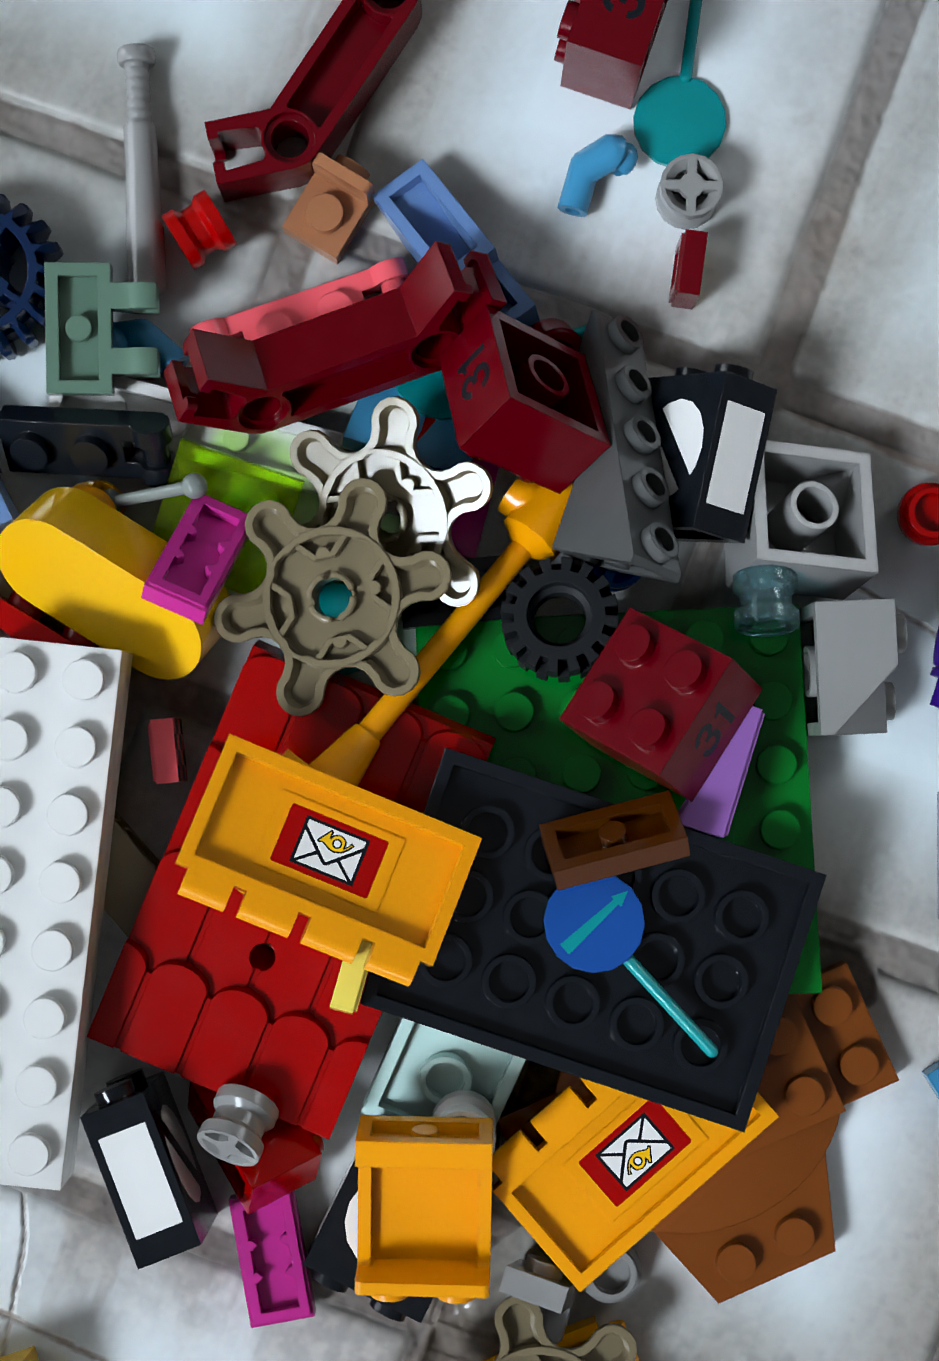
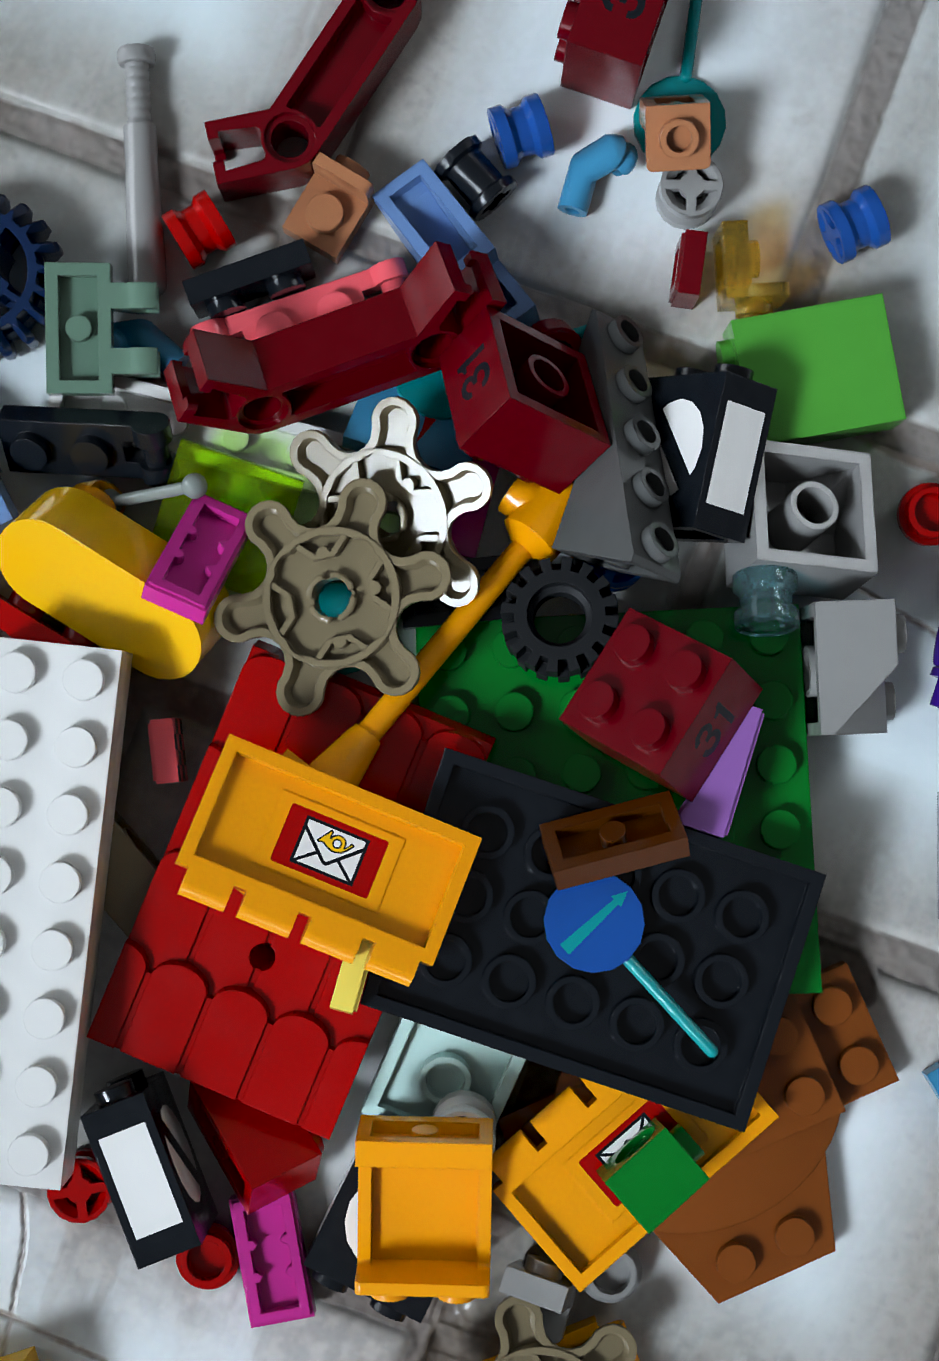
light grey wheel [197,1084,279,1167] -> none
none -> red wheel [47,1148,112,1223]
none -> red plate [176,1223,240,1290]
none -> black plate [182,238,316,319]
none -> black bush [434,135,517,221]
none -> blue wheel [487,93,555,170]
none -> green brick [596,1117,710,1234]
none -> nougat bracket [639,94,711,172]
none -> clear yellow bracket [712,220,790,319]
none -> bright green brick [716,293,906,445]
none -> blue wheel [817,185,891,264]

